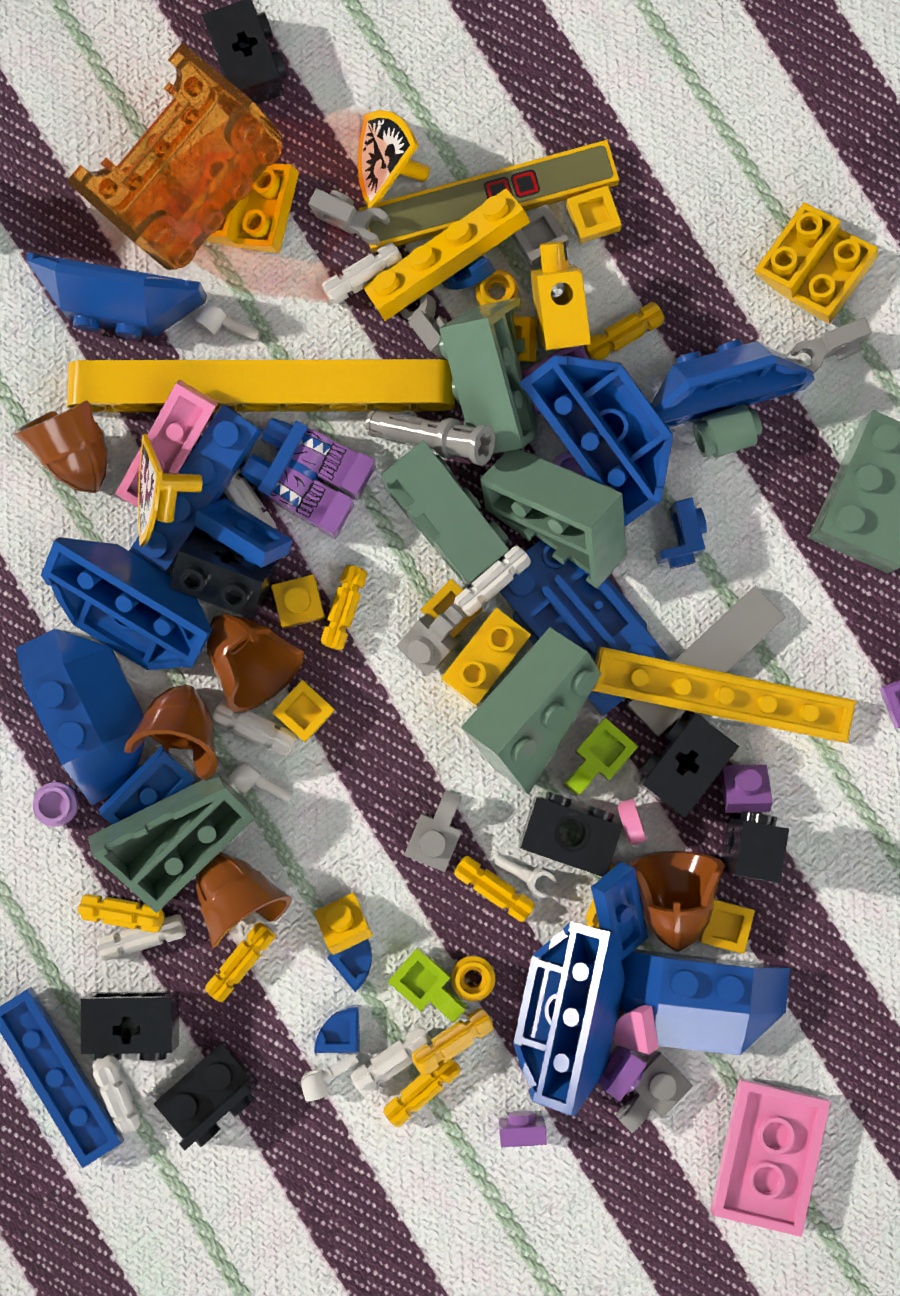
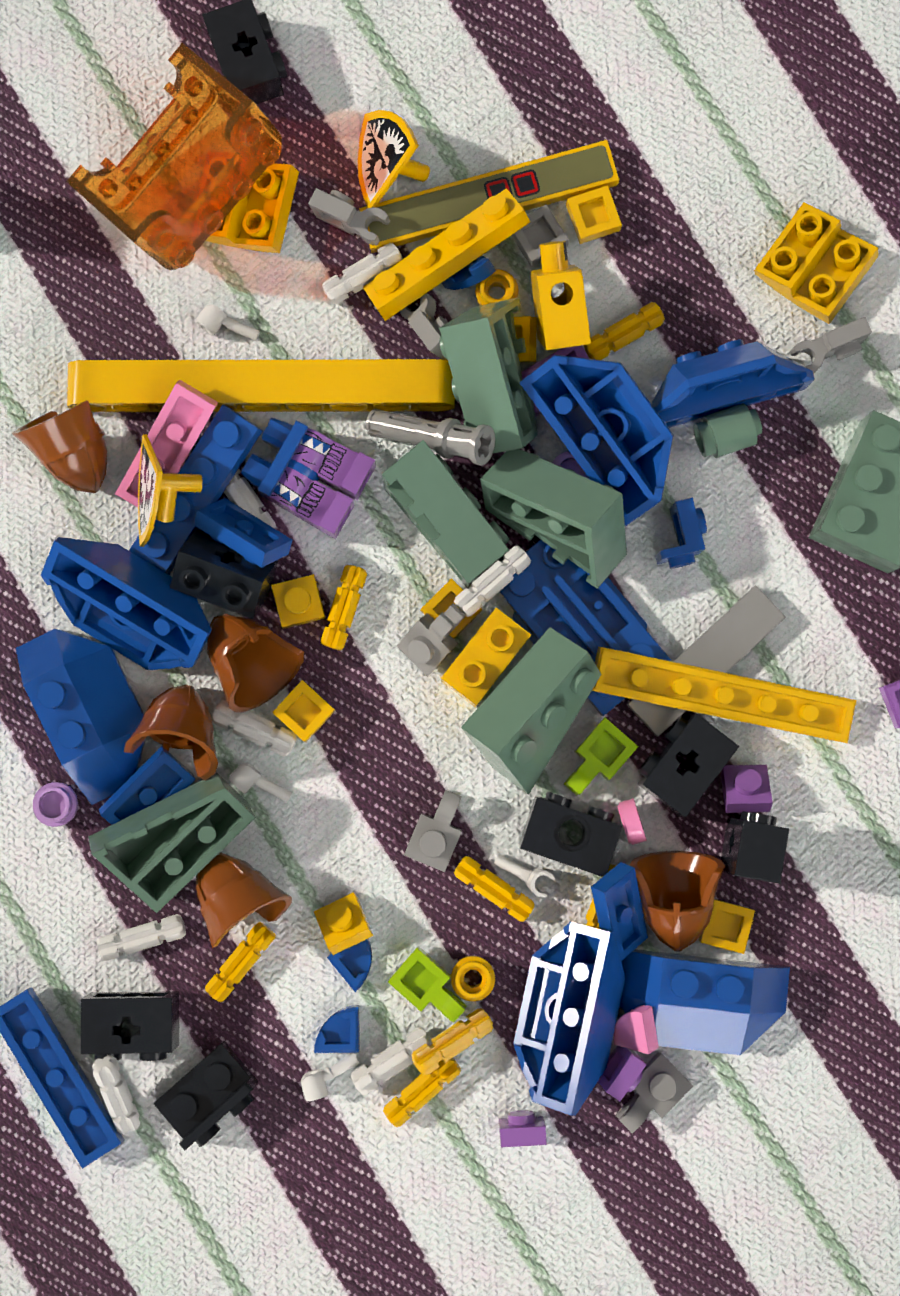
blue wedge [26,252,207,340] -> none
yellow axle [78,894,165,933] -> none
bright pink plate [710,1077,830,1237] -> none

